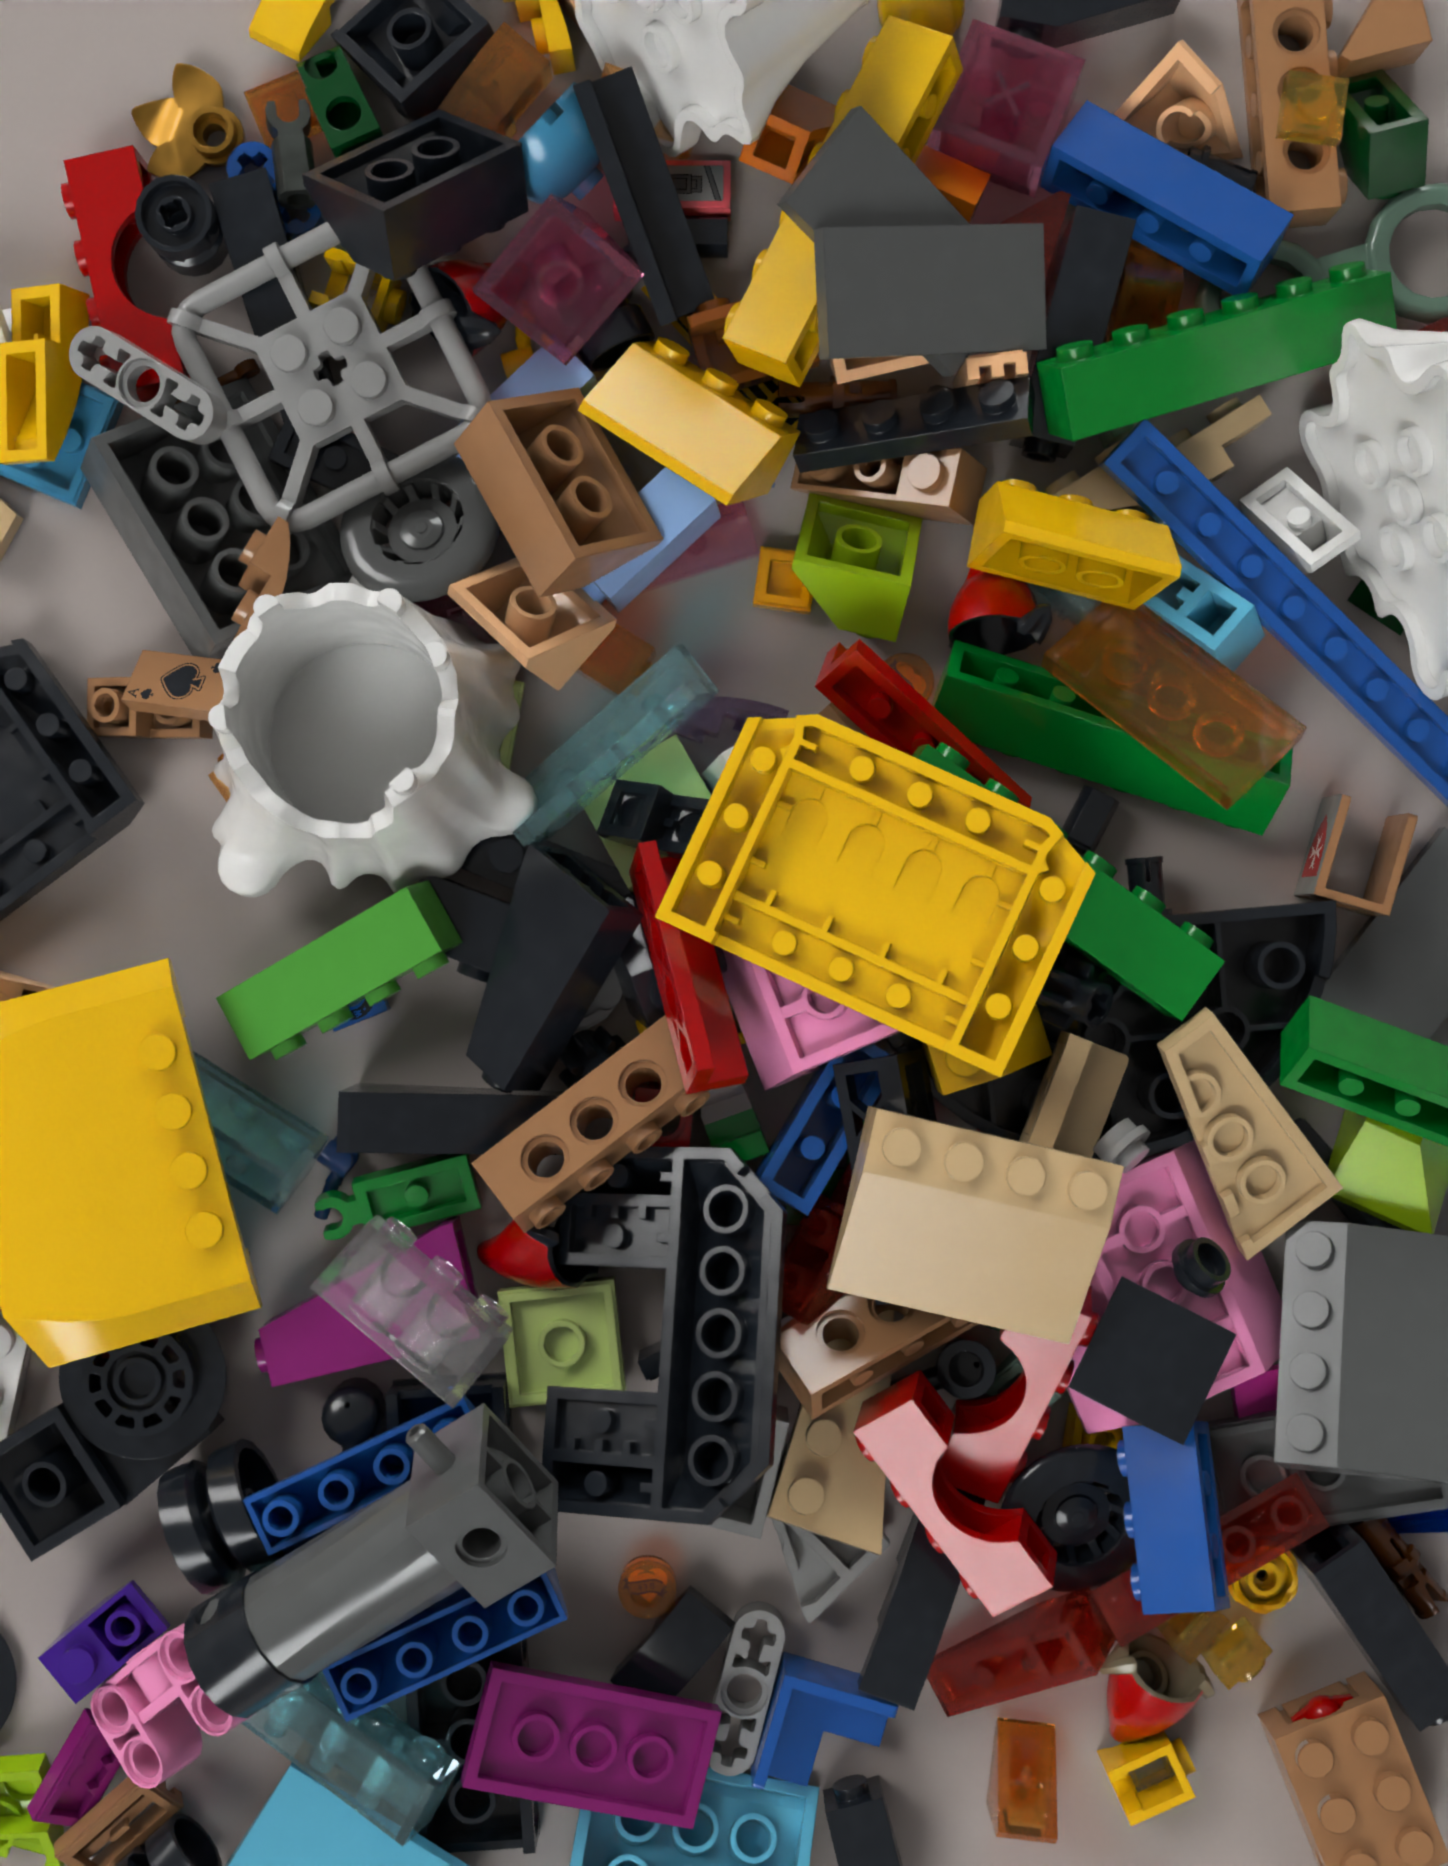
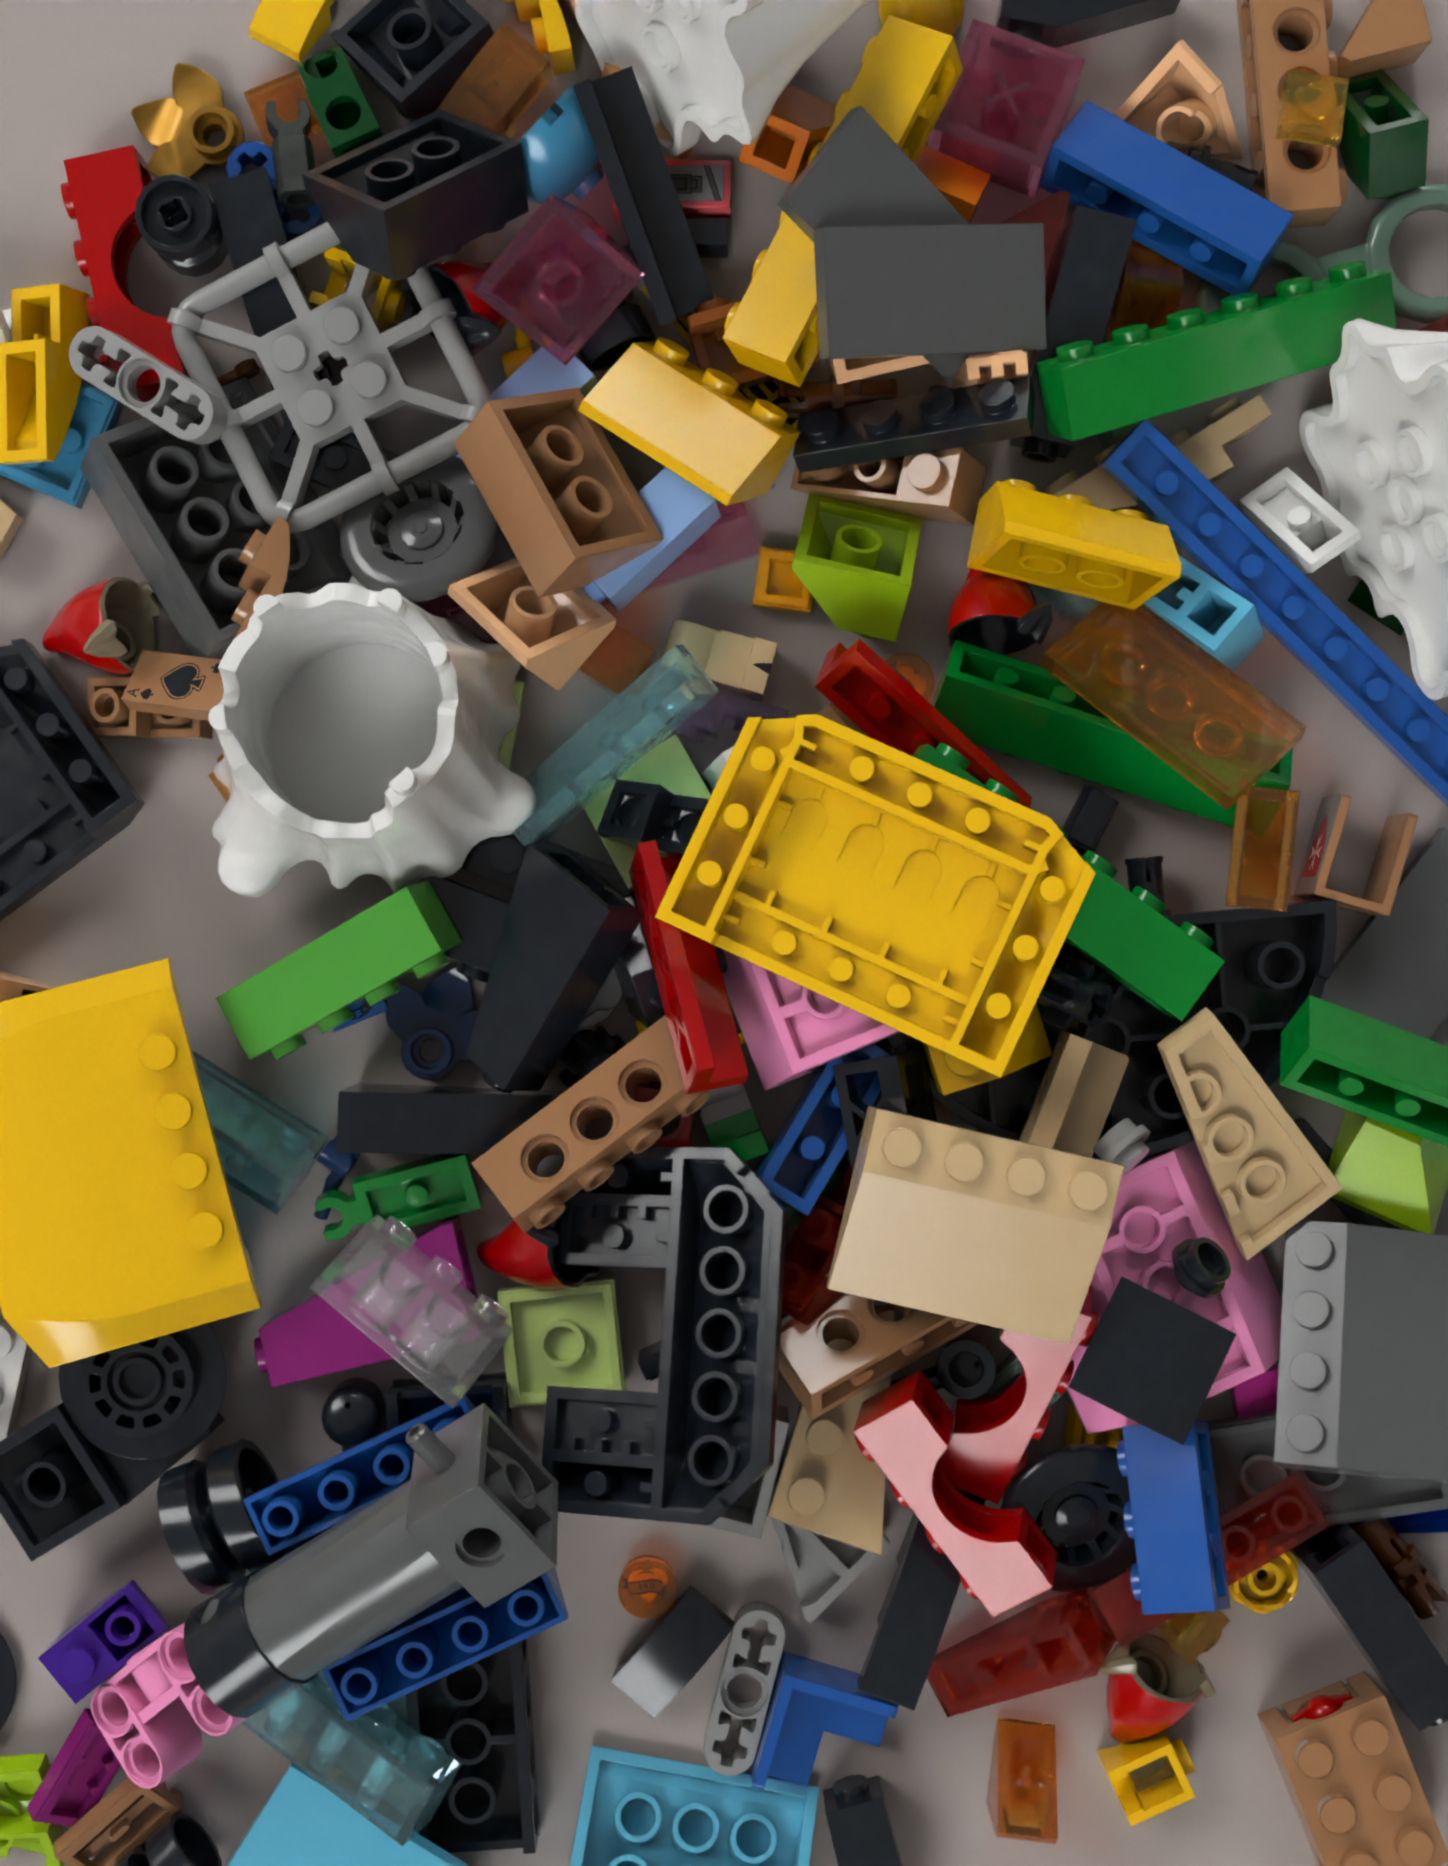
magenta plate [461,1660,722,1829] -> none
clear yellow plate [1201,1616,1273,1690] -> none
none -> hat [42,577,160,674]
none -> dark blue plate [386,967,479,1080]
none -> tan leg [661,620,778,700]
none -> clear orange slope [1225,786,1300,912]

